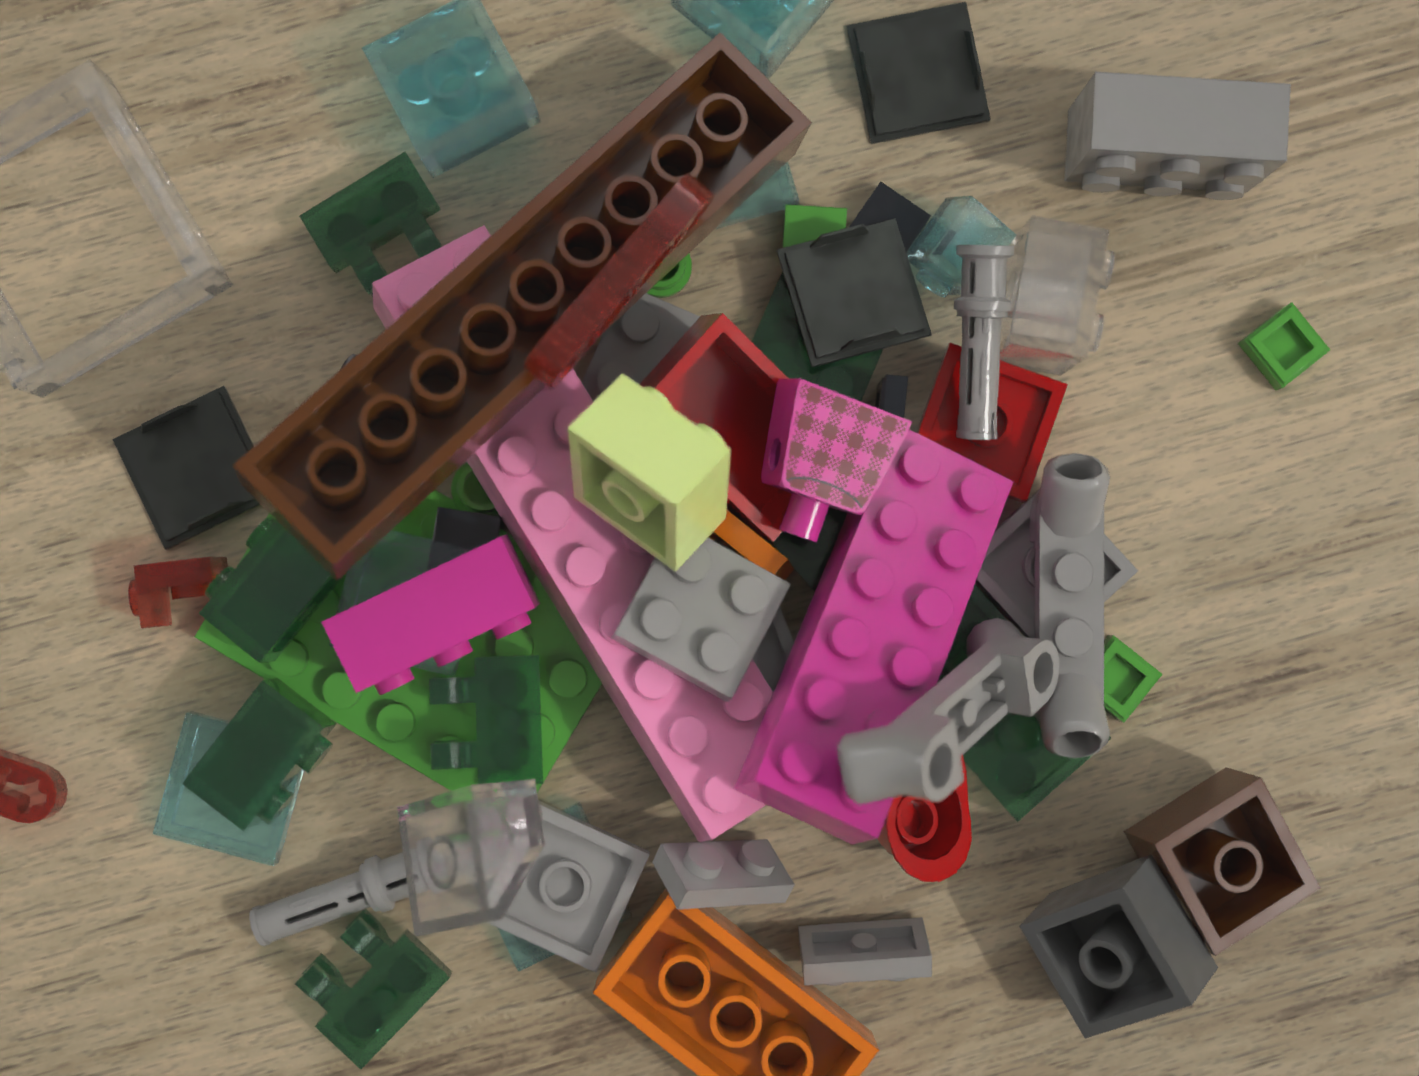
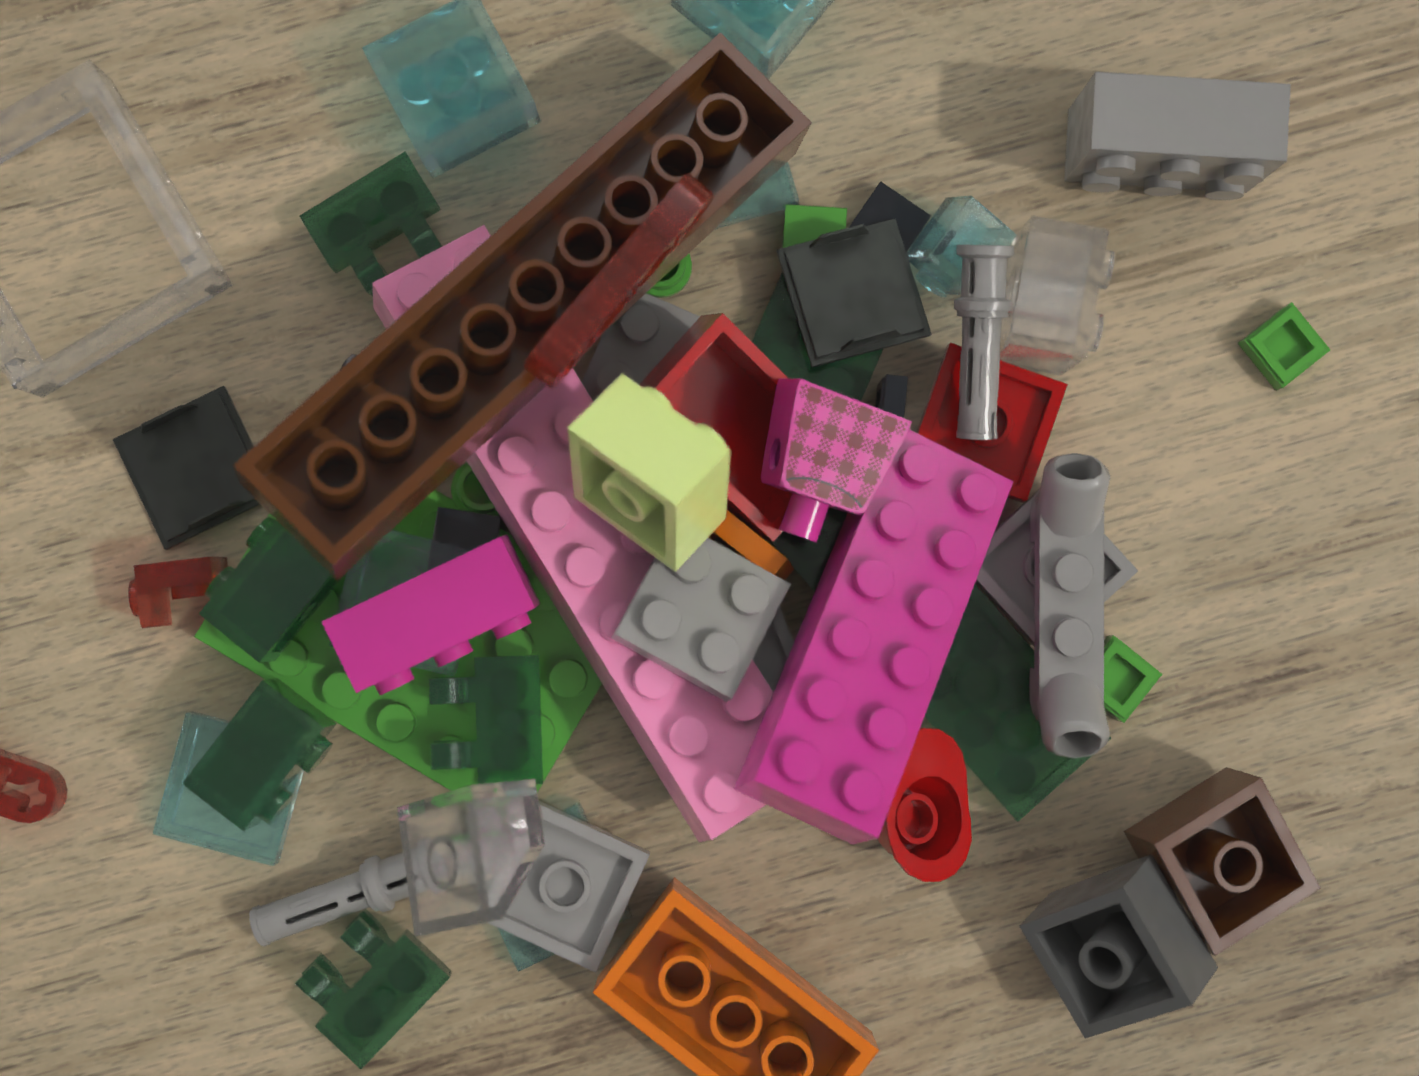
light grey plate [652,839,795,910] -> none
light grey plate [798,917,932,986] -> none
light grey plate [837,618,1059,805] -> none
pearl dark grey piece [847,2,991,144] -> none

